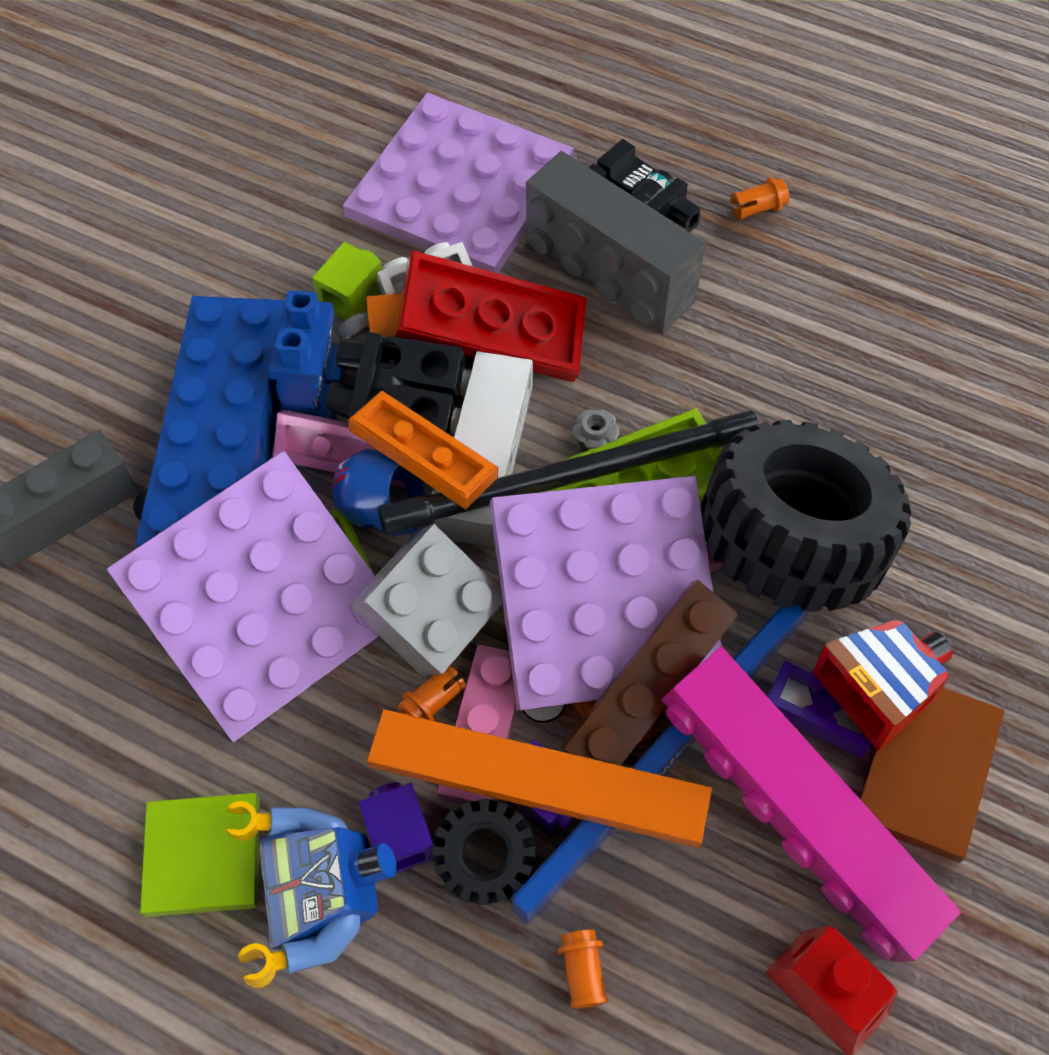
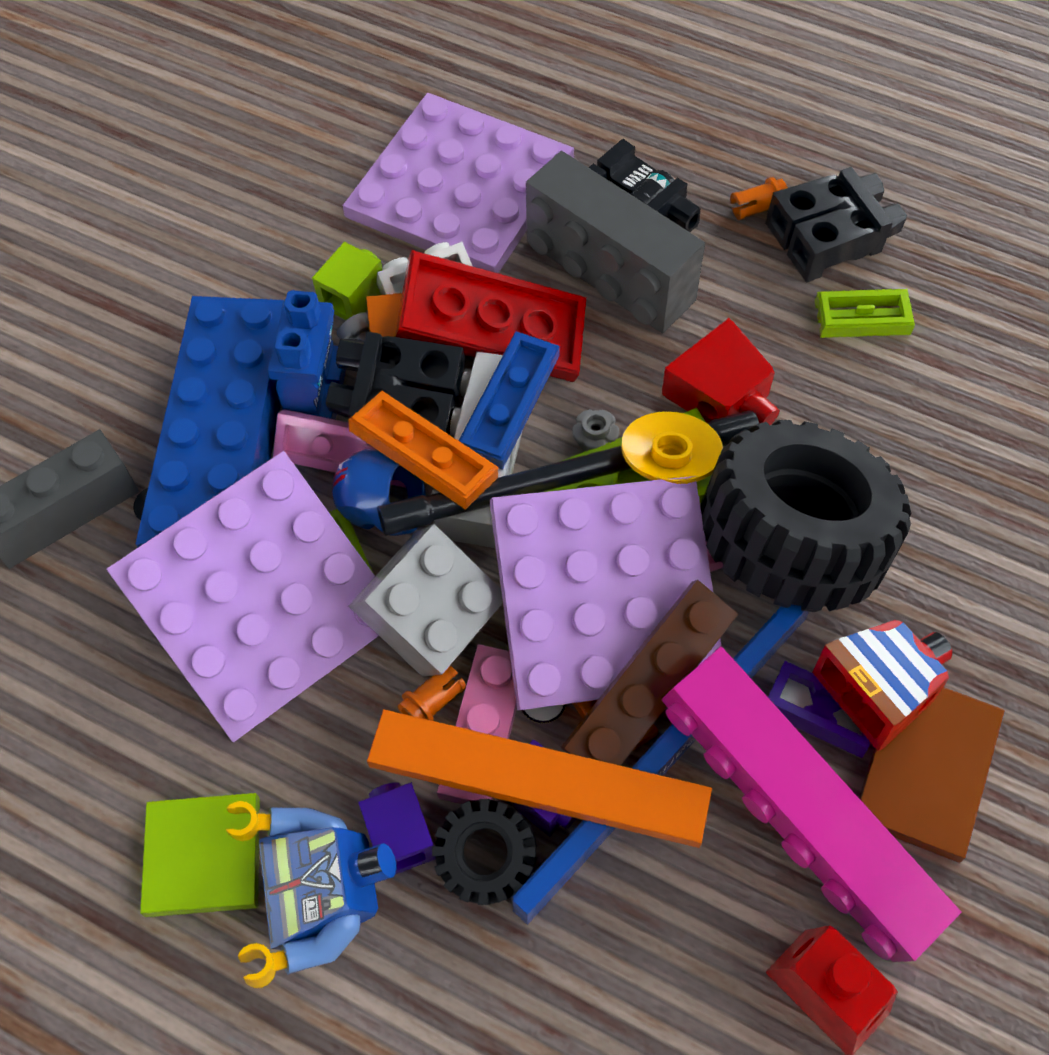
orange pin [557,930,609,1009] -> none
none -> blue tile [459,331,560,470]
none -> yellow dish [621,411,723,484]
none -> red torso [661,318,780,425]
none -> black hips [765,167,907,283]
none -> lime tile [815,289,915,338]

